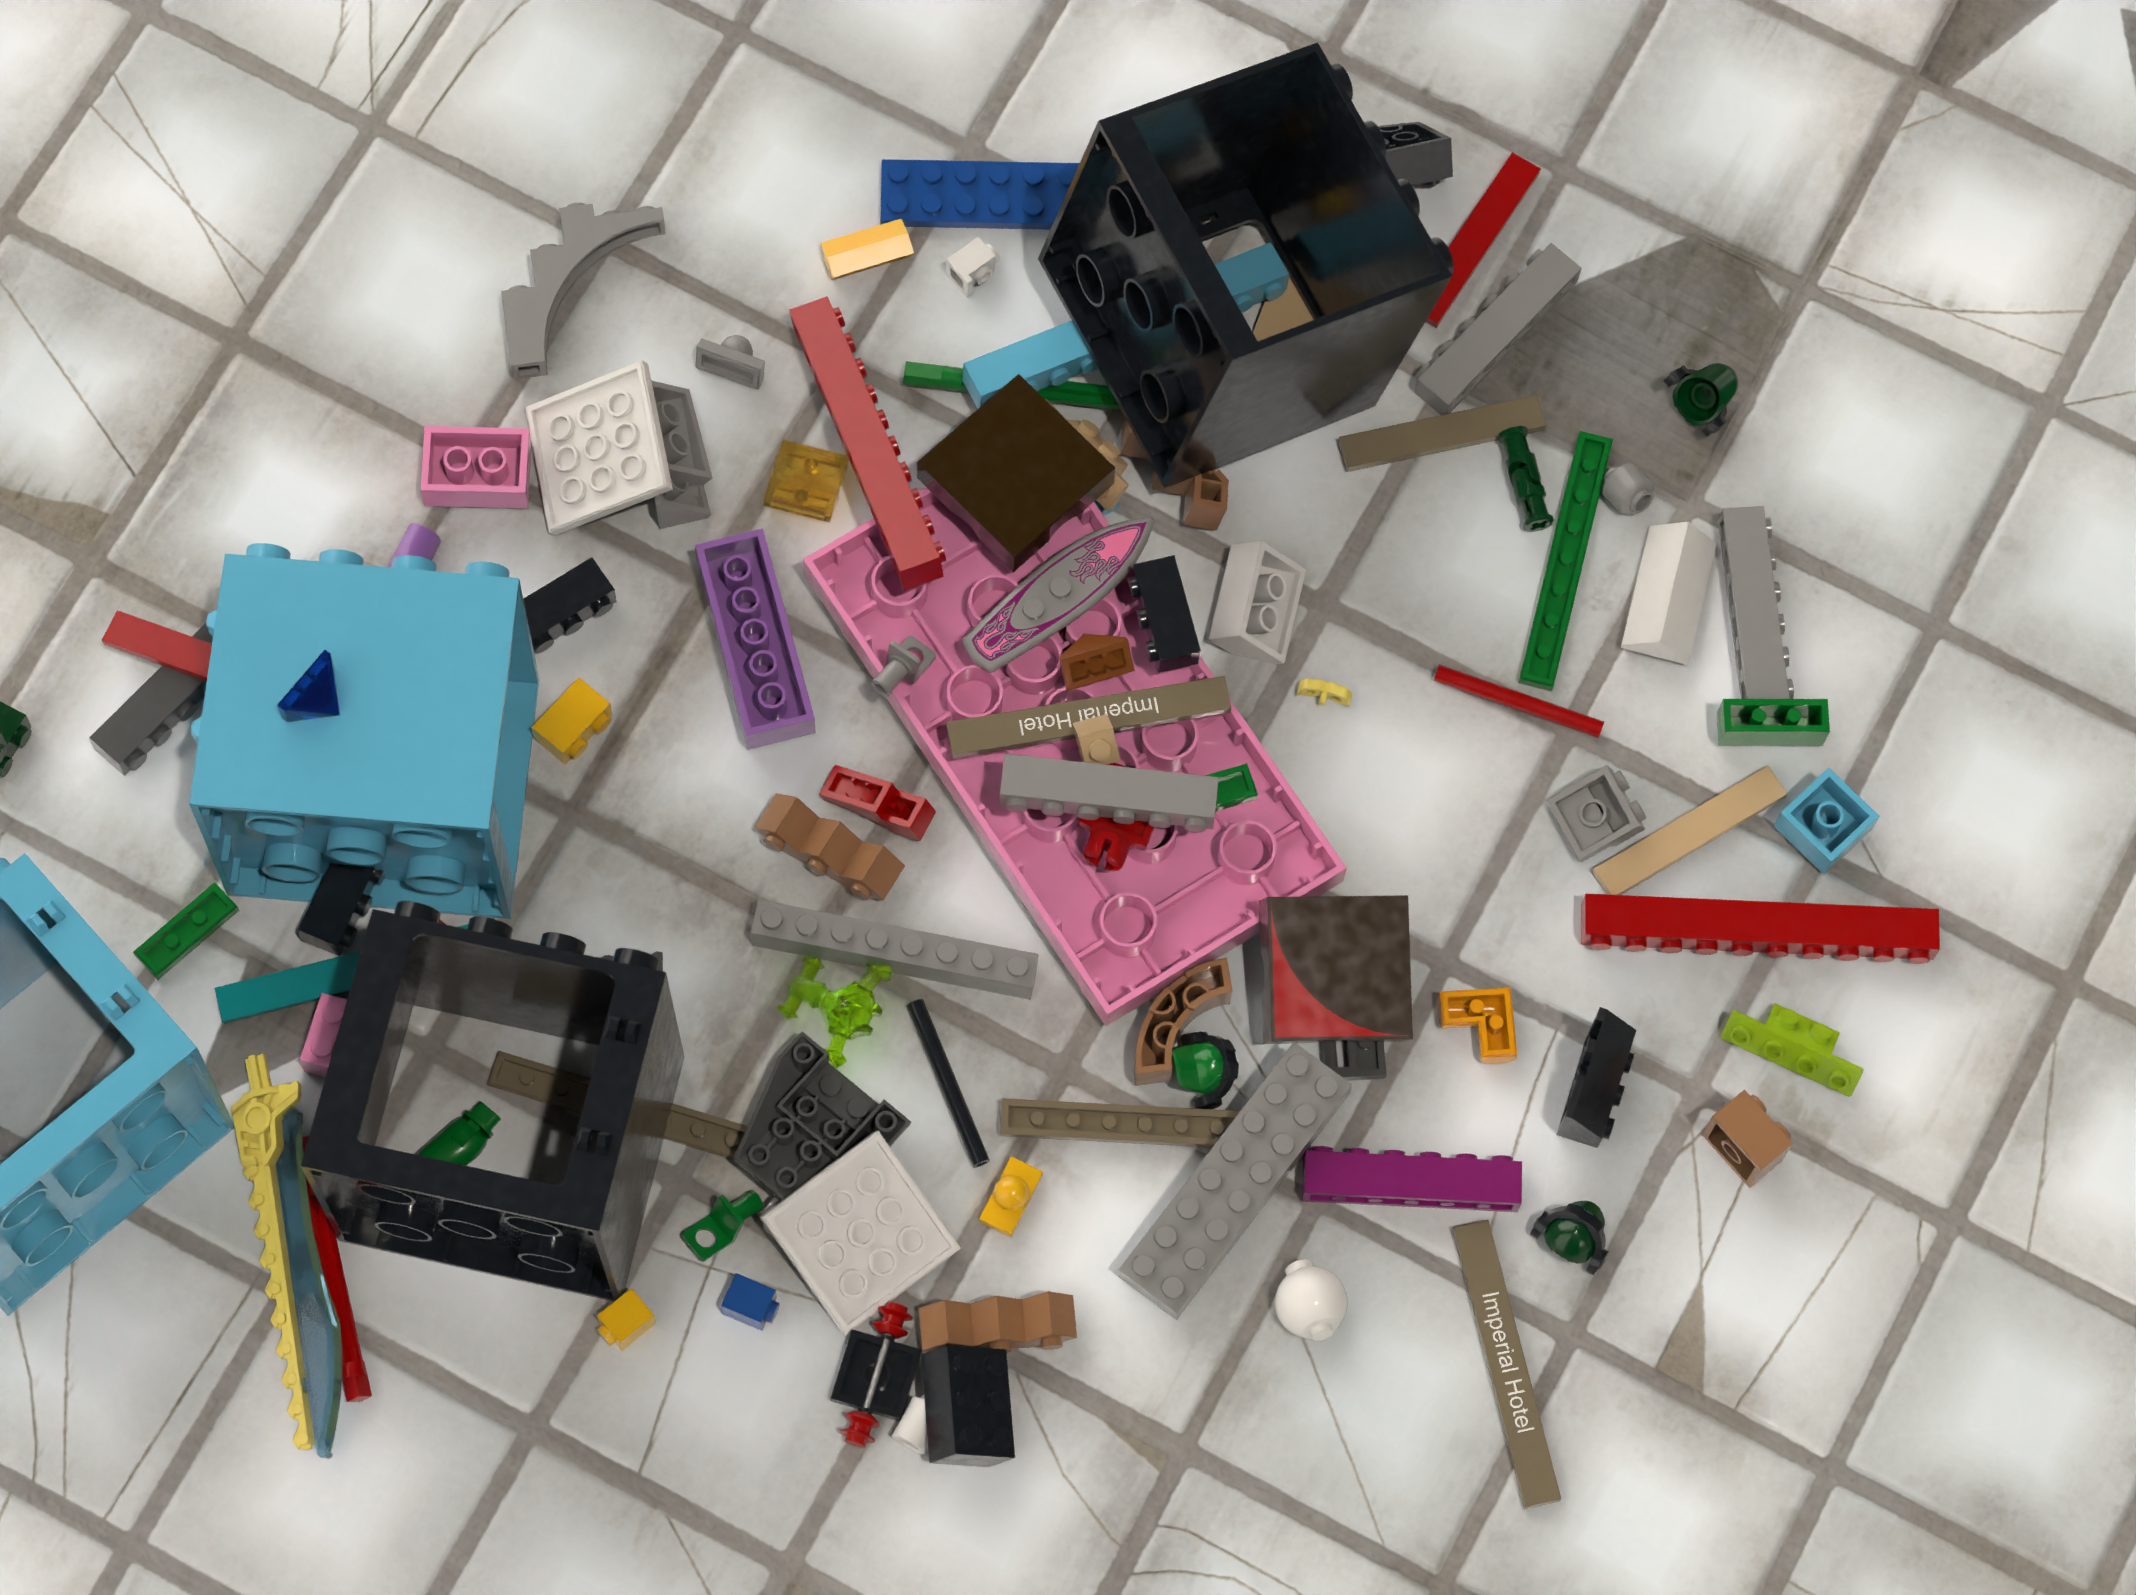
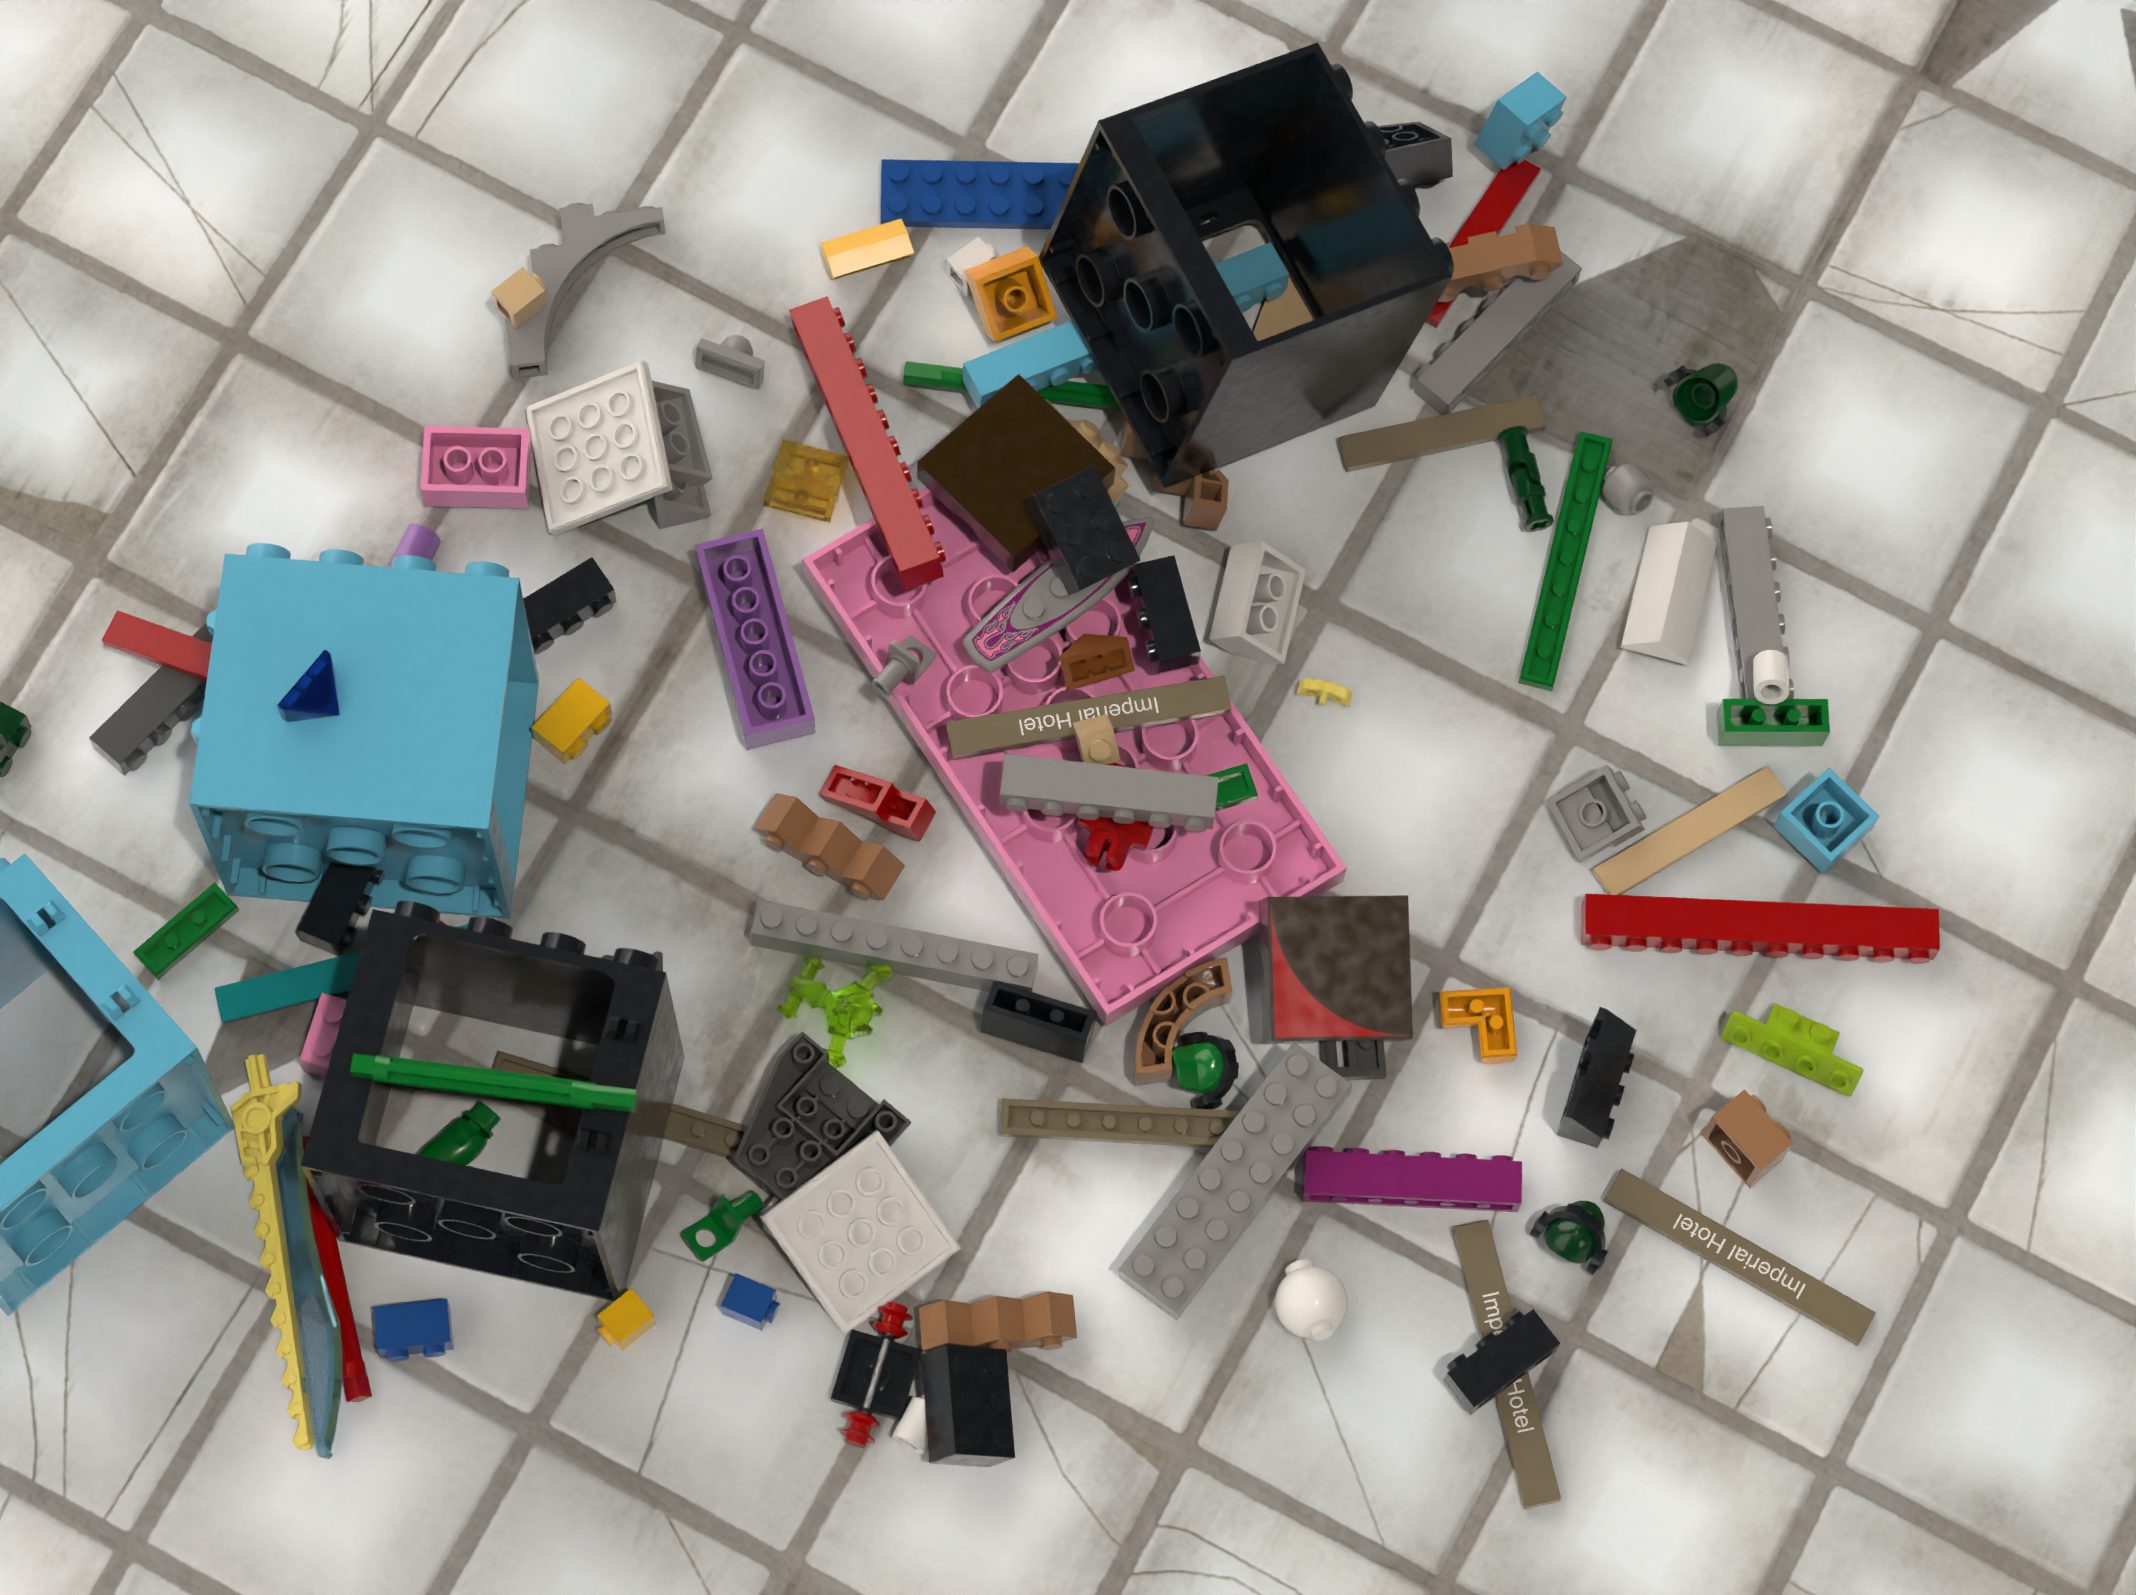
black piece [907,999,990,1168] -> none
yellow tile [979,1156,1043,1237] -> none
red piece [1434,664,1604,738] -> none
none -> green piece [350,1053,638,1113]
none -> blue brick [374,1299,454,1362]
none -> tan brick [491,267,547,329]
none -> light orange brick [964,246,1058,342]
none -> black brick [980,981,1097,1063]
none -> black brick [1023,465,1141,595]
none -> medium nougat brick [1438,223,1563,302]
none -> black brick [1443,1309,1561,1415]
none -> medium azure brick [1474,71,1567,170]
none -> dark tan tile [1603,1169,1876,1346]
none -> white brick [1753,650,1789,704]

